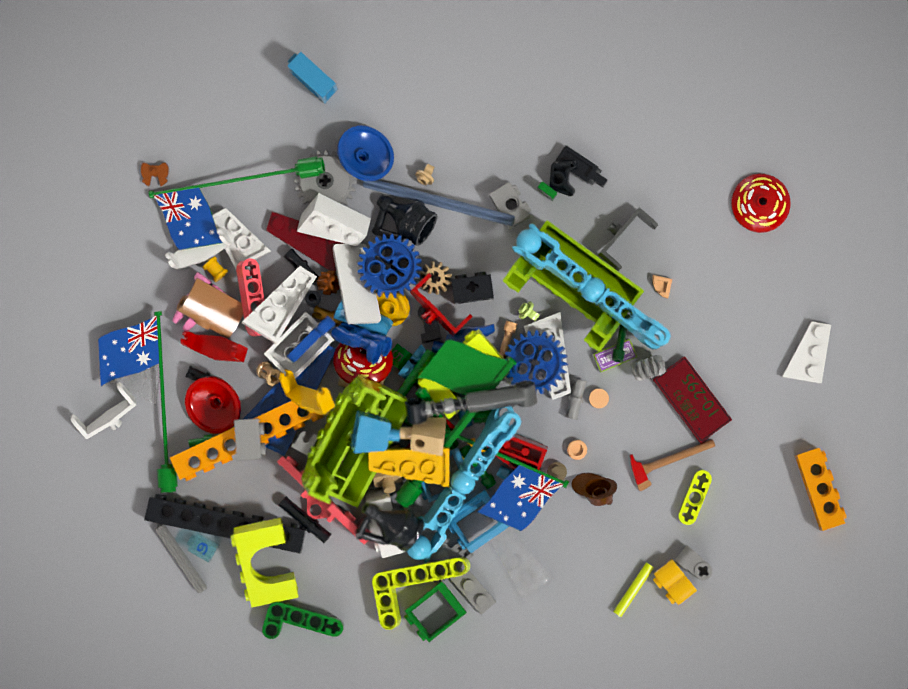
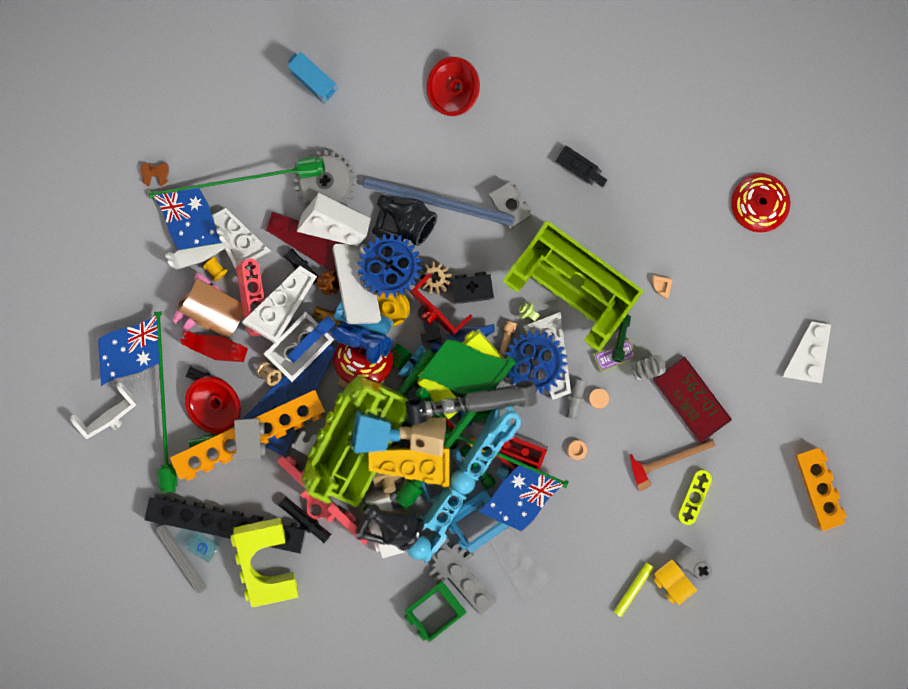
green beam [262,601,344,639] -> none
yellow piece [279,369,335,415] -> none
black pin [305,291,321,307] -> none
blue dish [337,126,394,181] -> none
neon yellow beam [372,557,470,630] -> none
tan plate [415,164,435,185] -> none
medium azure piece [512,224,671,350] -> none
green tile [537,182,557,201] -> none
dark tan plate [547,462,567,480] -> none
black piece [549,160,578,196] -> none
reddish brown piece [571,473,617,506] -> none
dark grey piece [598,207,658,271] -> none
none -> red dish [427,57,480,116]

